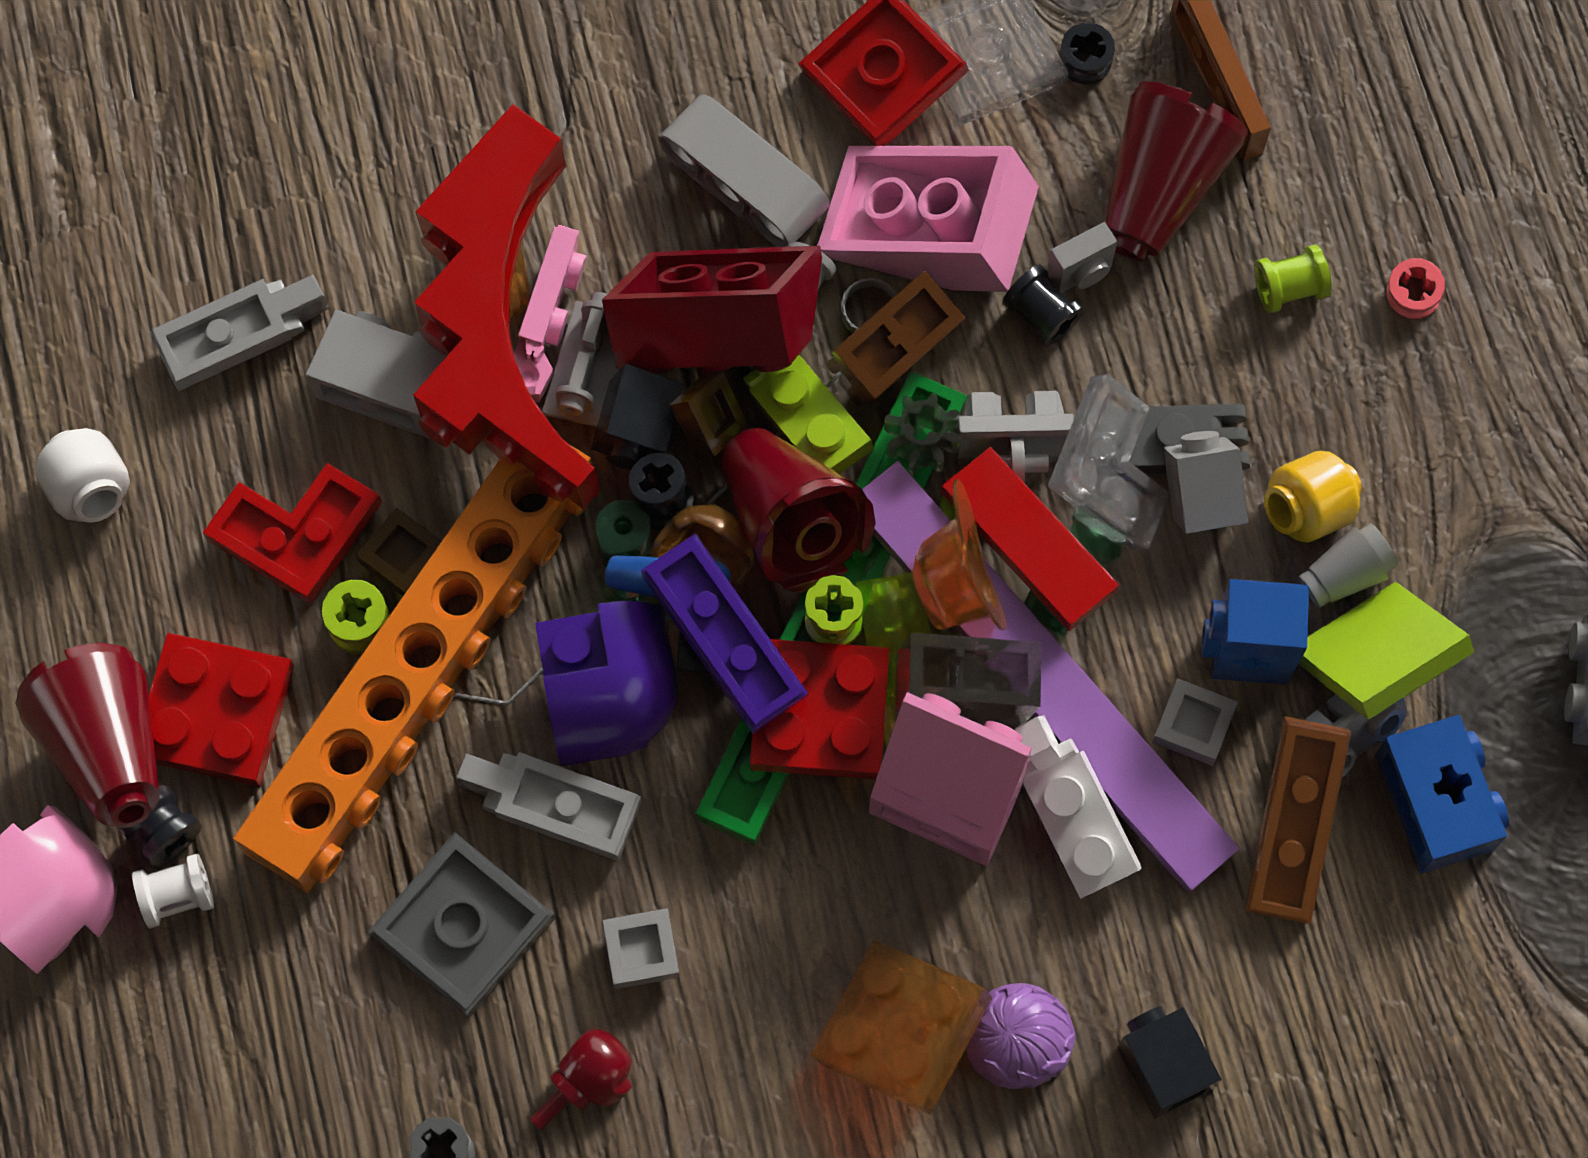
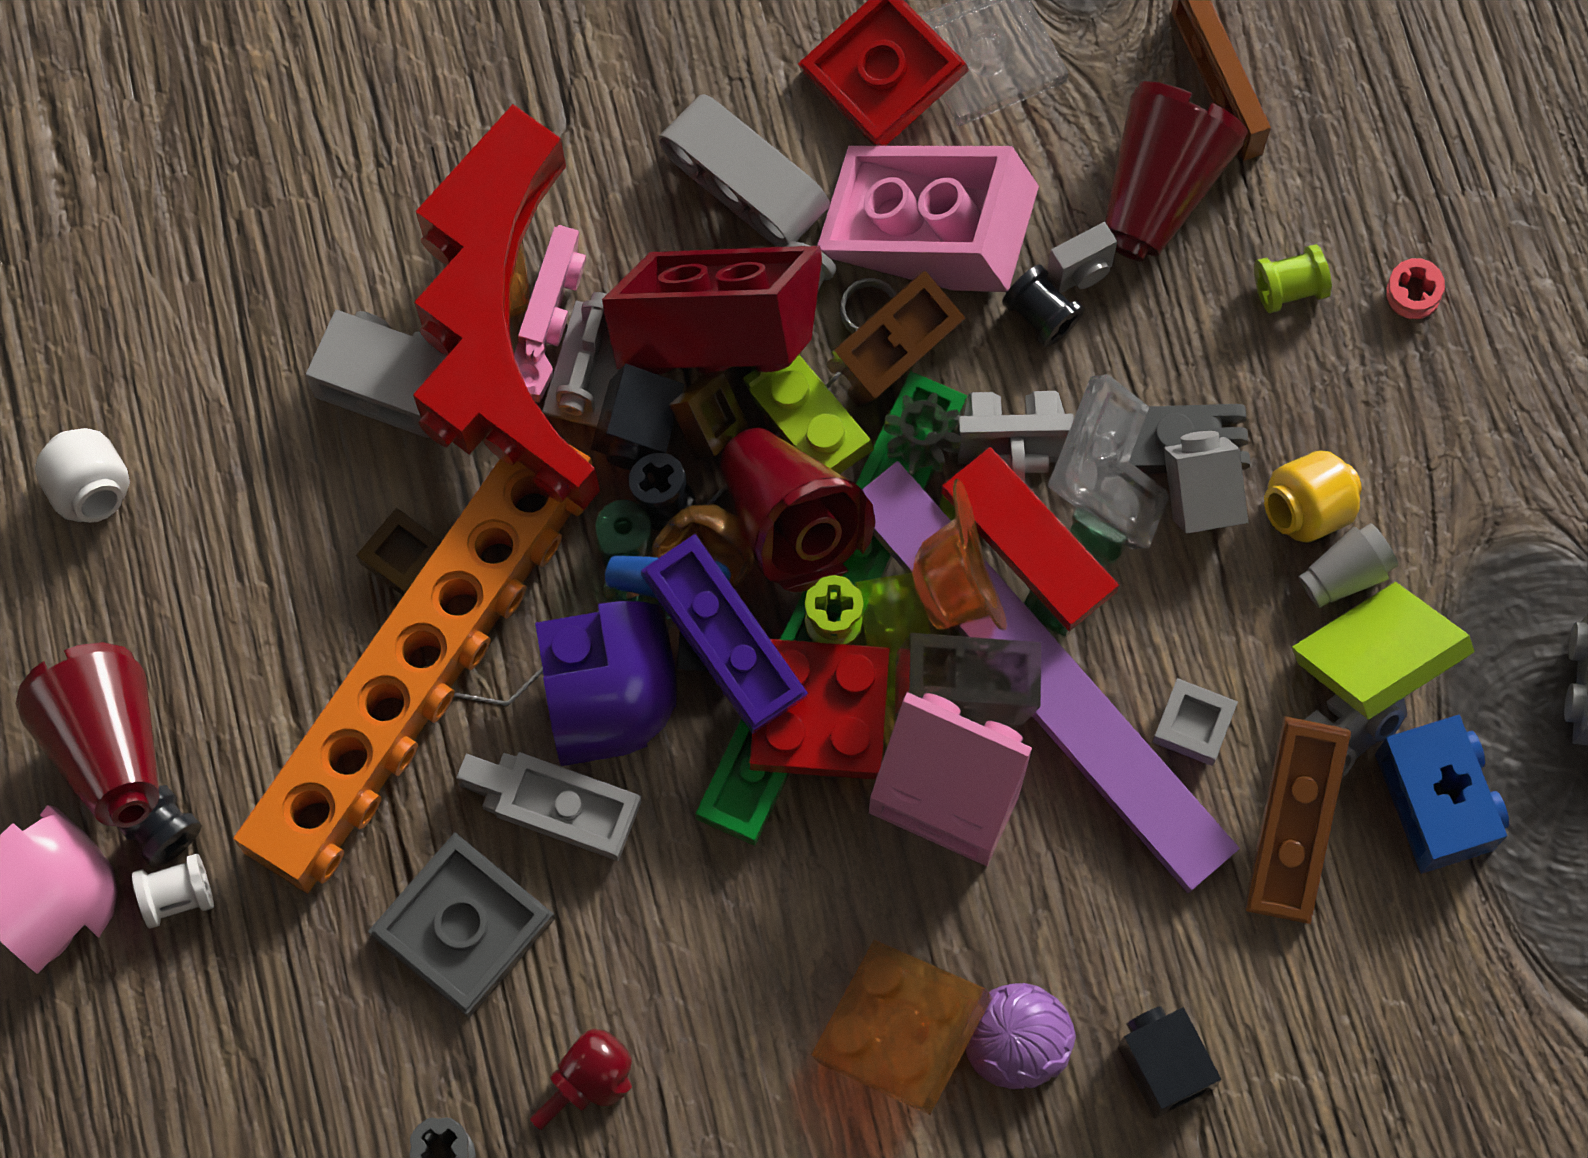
red plate [149,632,295,787] -> none
light grey hinge [150,275,329,391] -> none
red plate [202,463,382,604] -> none
lime wheel [322,580,390,655] -> none
light grey plate [603,908,680,989] -> none
white hinge [1015,715,1142,899] -> none
black bush [1059,22,1115,84] -> none
blue brick [1201,579,1309,685] -> none

